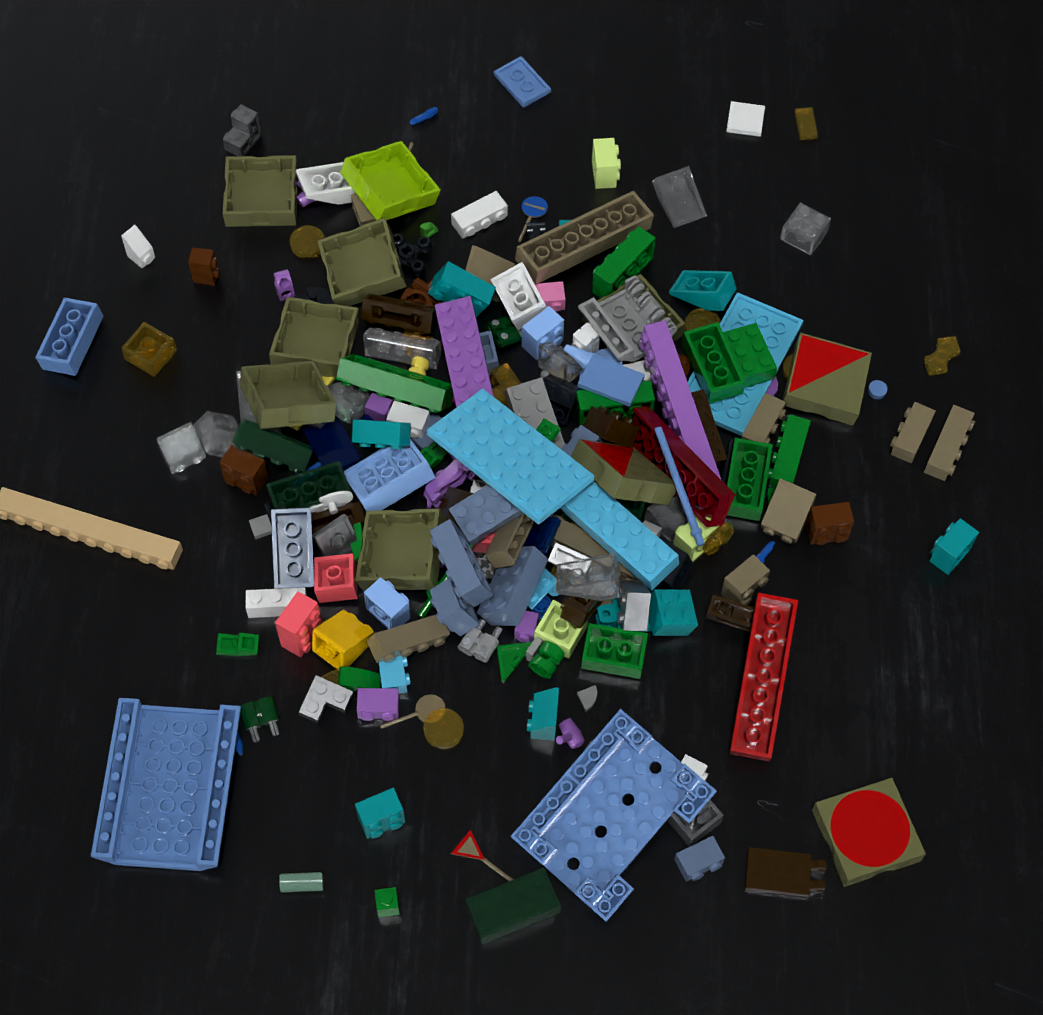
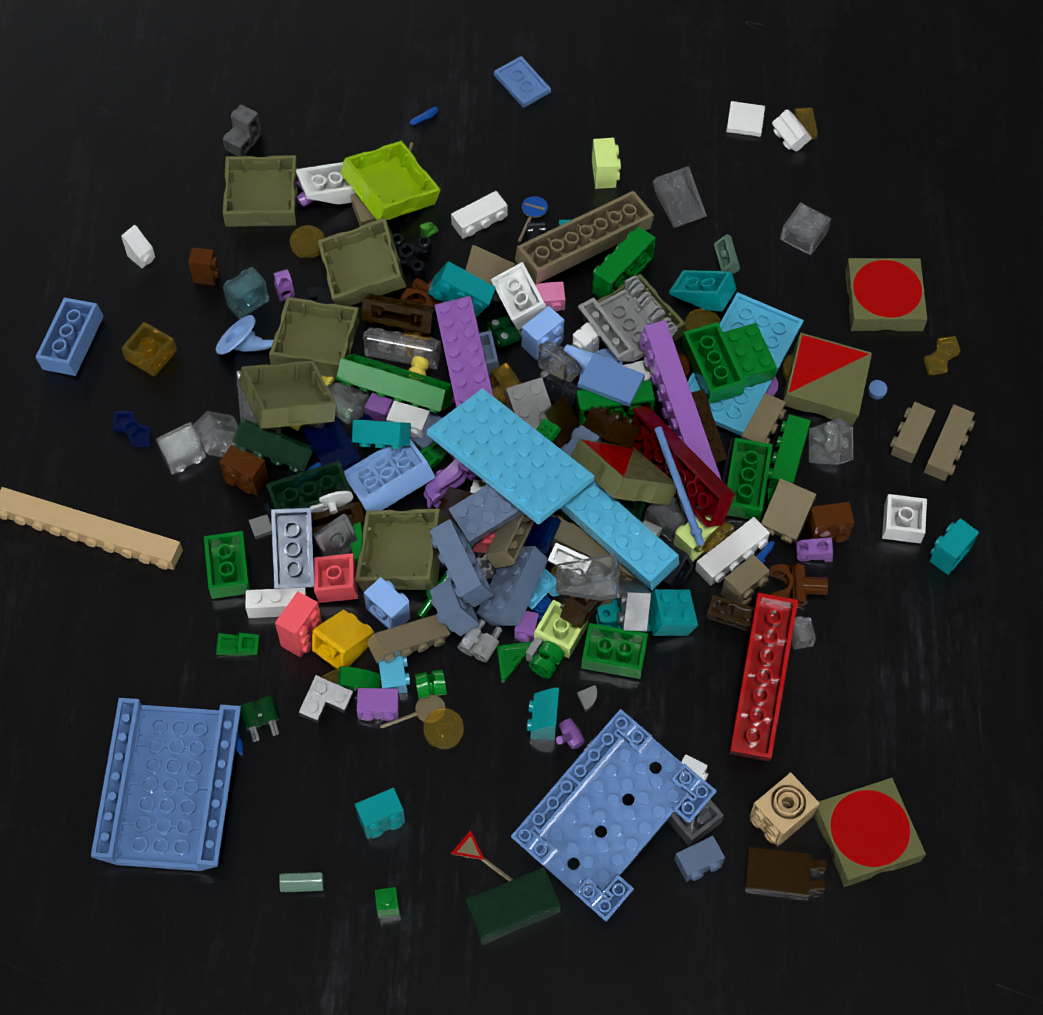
none -> clear blue tile [113,411,152,447]
none -> green brick [204,531,251,599]
none -> light blue piece [216,315,273,355]
none -> clear light blue brick [223,266,269,319]
none -> green wheel [415,669,447,699]
none -> dark brown tile [539,395,580,448]
none -> white brick [695,517,770,586]
none -> sand green brick [714,234,740,274]
none -> tan brick [750,773,820,847]
none -> reddish brown connector [769,564,828,607]
none -> white brick [772,110,812,151]
none -> clear brick [792,616,816,650]
none -> medium lavender leg [796,537,833,562]
none -> clear slope [809,418,853,465]
none -> tile [845,258,927,331]
none -> white brick [882,494,927,543]

